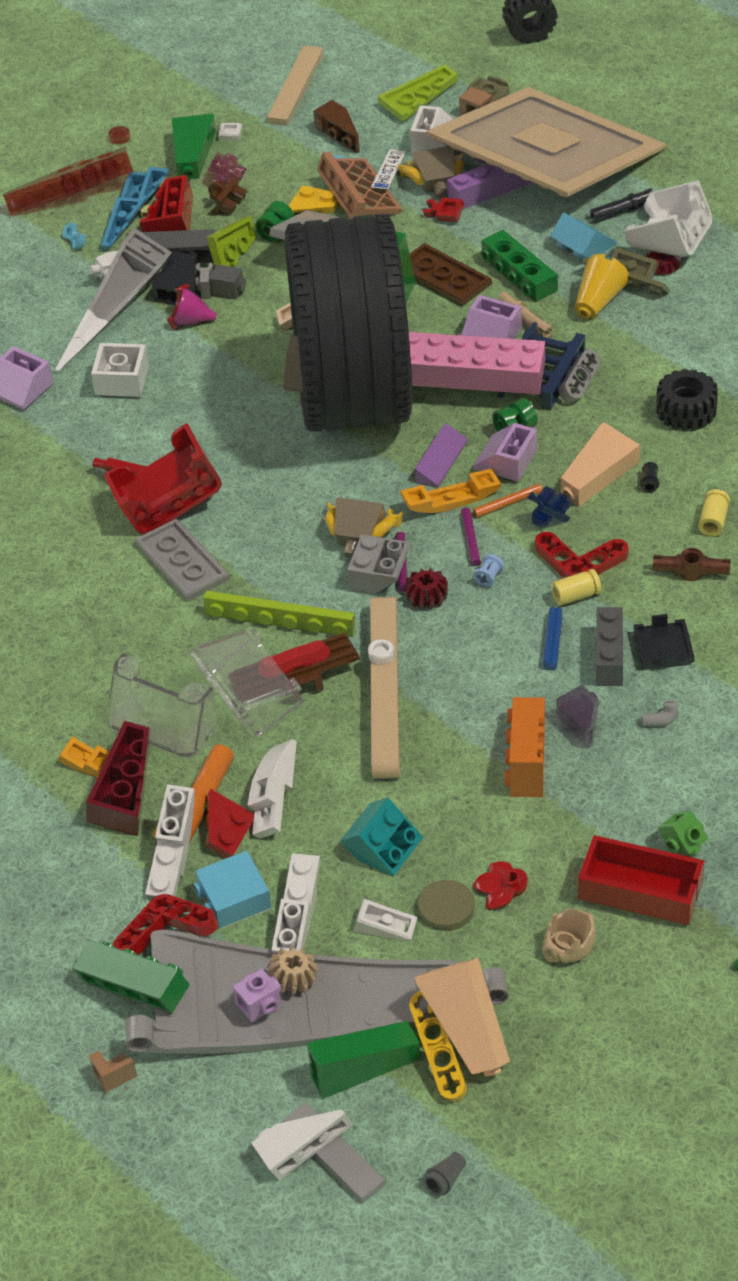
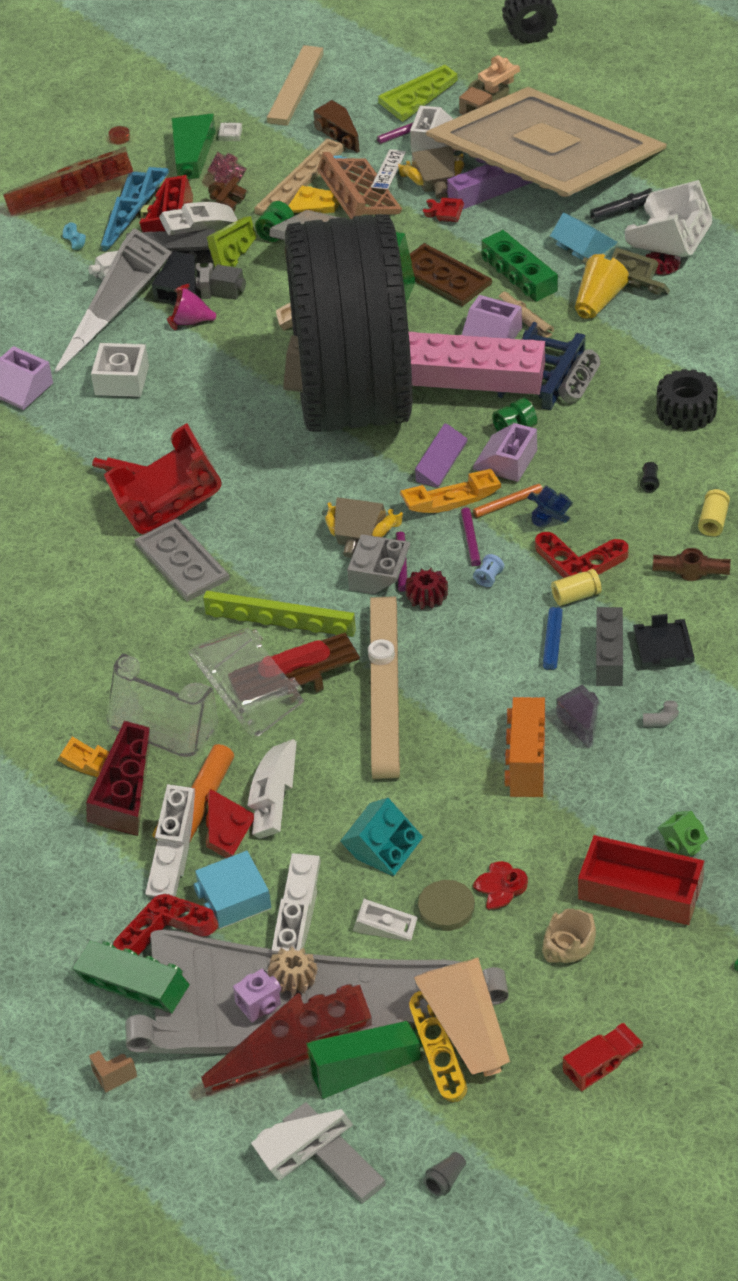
light nougat slope [561,422,640,507] -> none
none -> white slope [159,202,238,236]
none -> clear red brick [201,984,372,1095]
none -> tan tile [254,139,345,215]
none -> magenta bar [377,122,413,144]
none -> light nougat hips [478,55,520,94]
none -> red piece [563,1023,643,1092]

